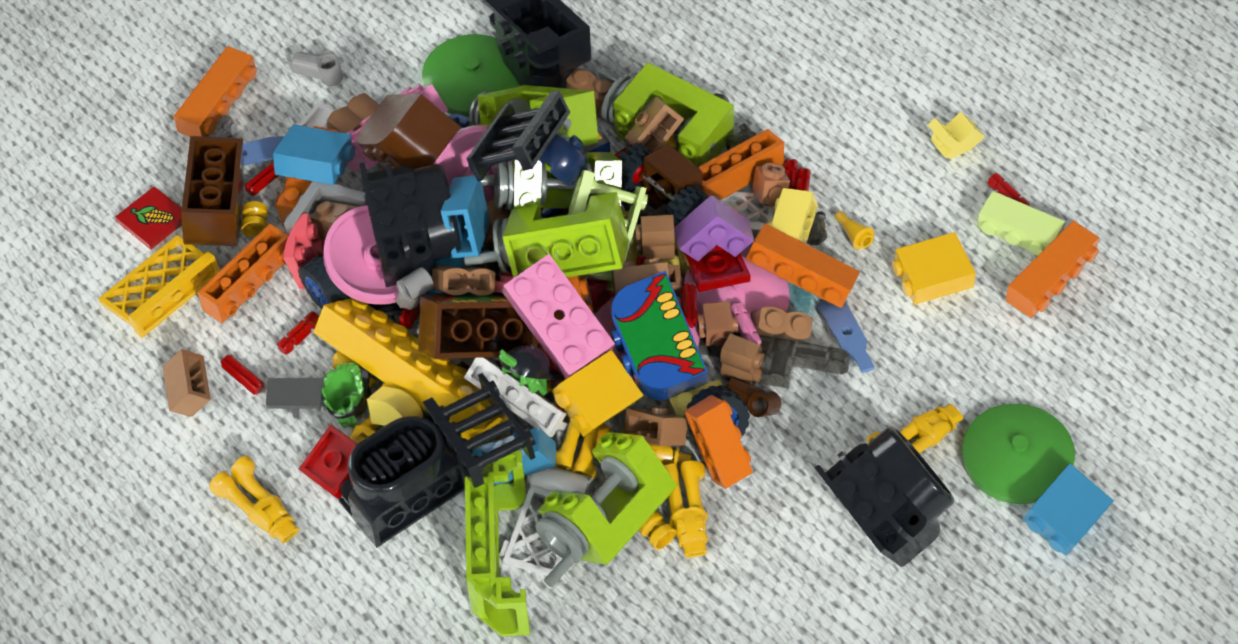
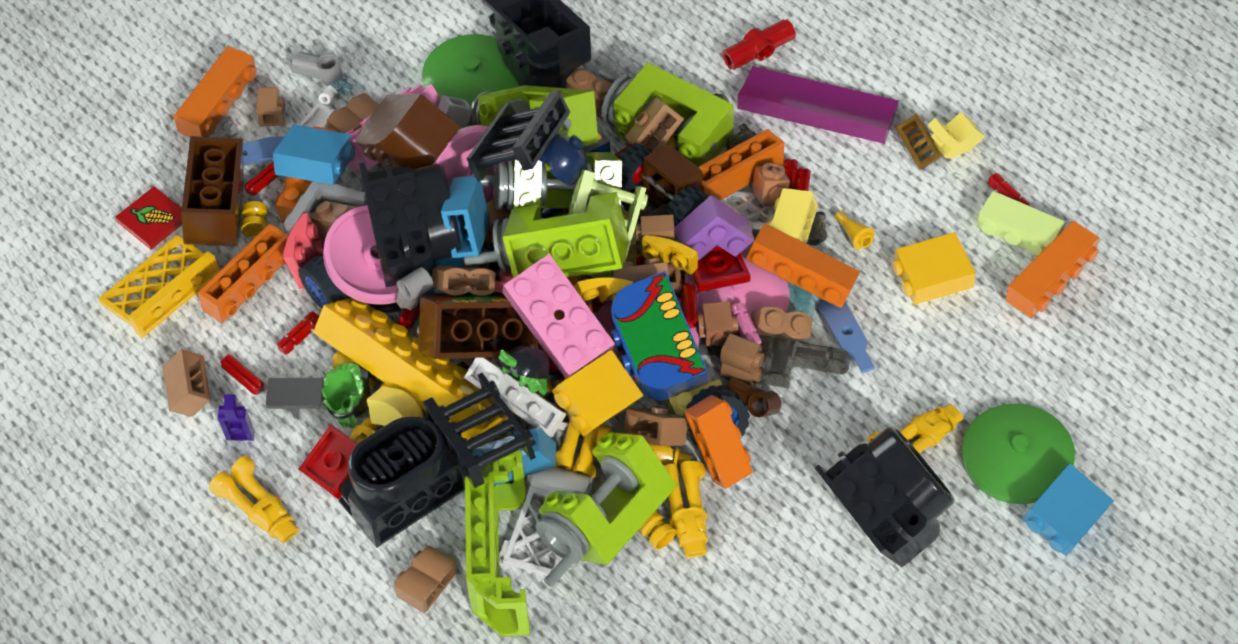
none -> dark purple hinge [218,394,255,441]
none -> medium nougat brick [256,87,285,127]
none -> arm [319,78,353,105]
none -> medium nougat brick [394,545,458,613]
none -> light grey brick [438,95,473,128]
none -> yellow slope [573,277,633,303]
none -> yellow slope [642,235,698,275]
none -> red piece [722,19,796,70]
none -> magenta arch [738,66,899,144]
none -> pearl gold slope [895,113,942,170]

